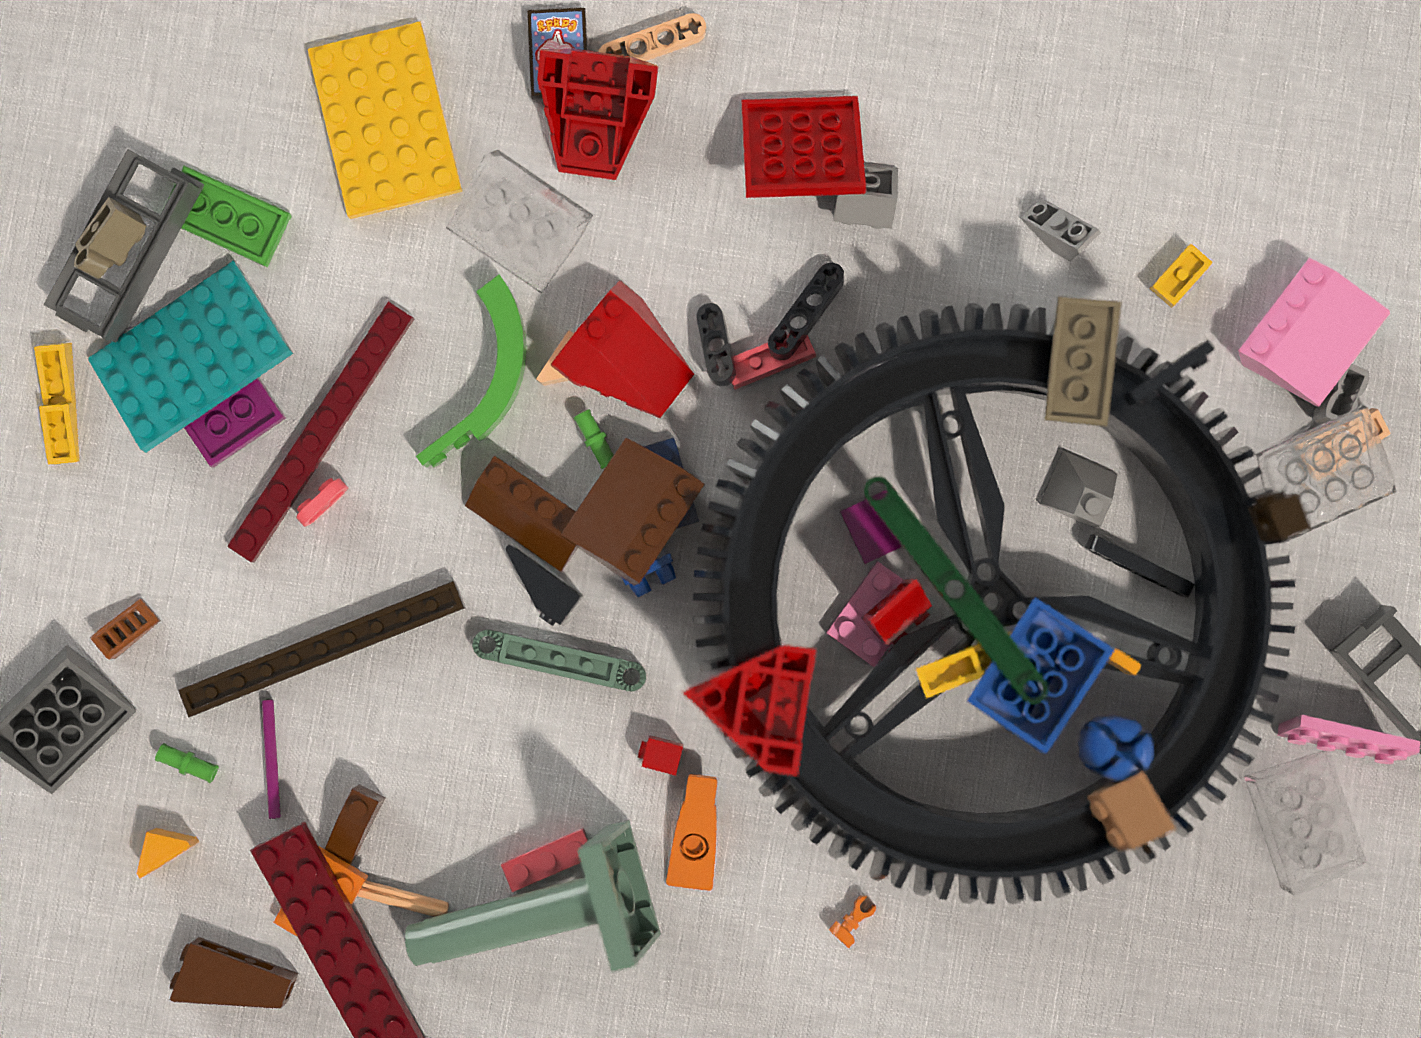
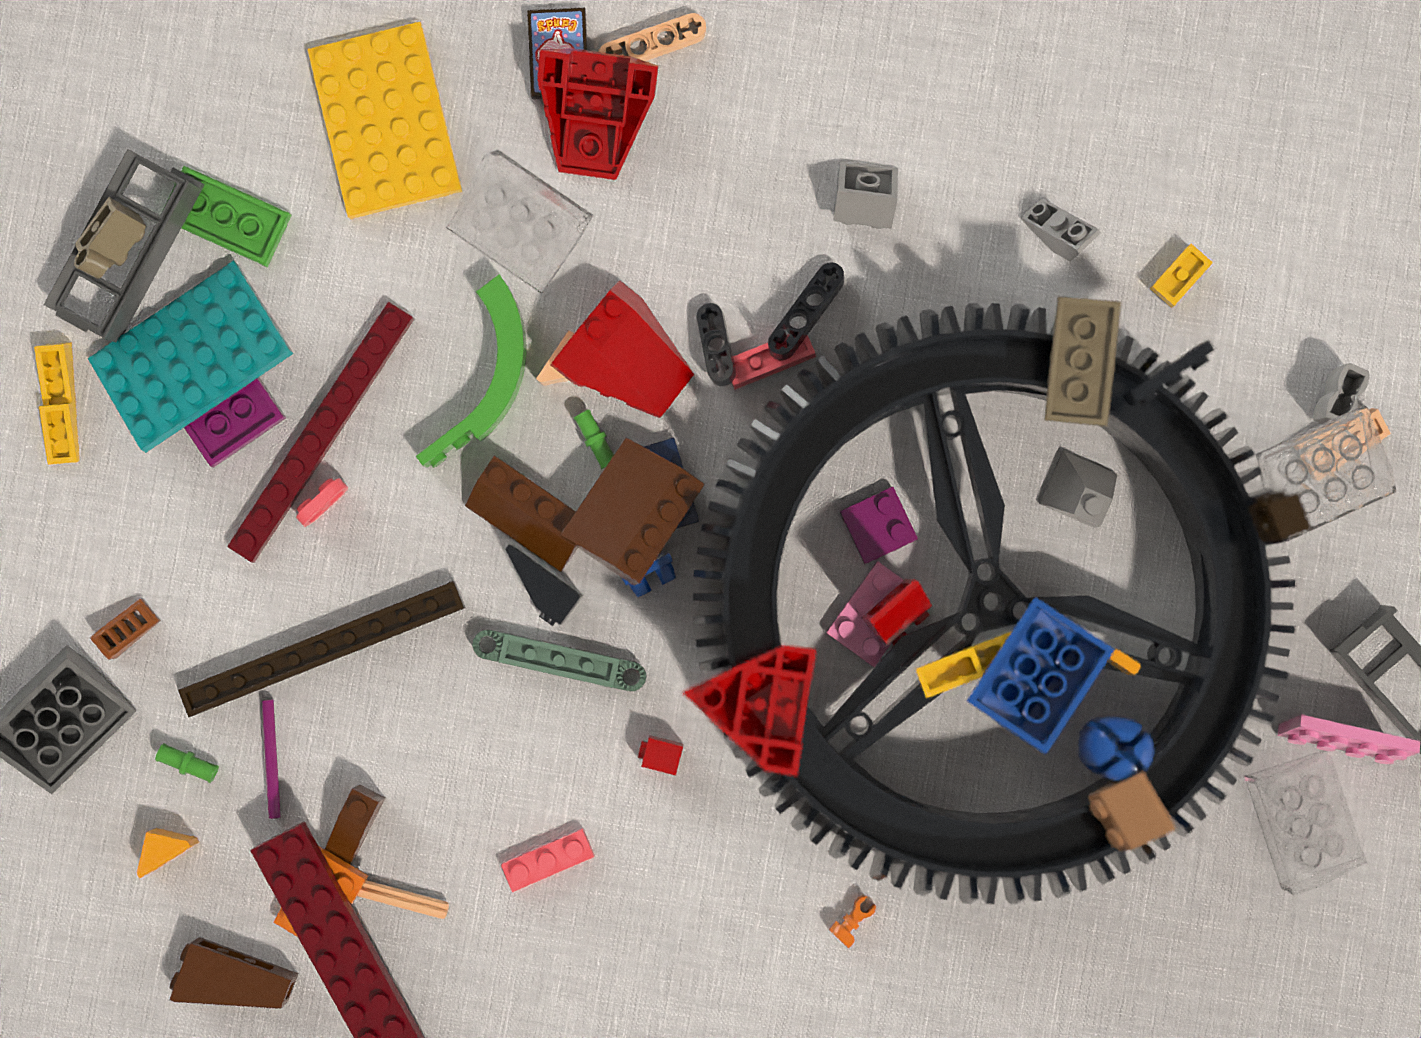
sand green piece [405,820,661,972] -> none
orange piece [666,774,717,891] -> none
red plate [742,96,866,198] -> none
dark green beam [863,477,1048,703] -> none
black beam [1084,535,1195,598] -> none
bright pink slope [1238,258,1390,407] -> none

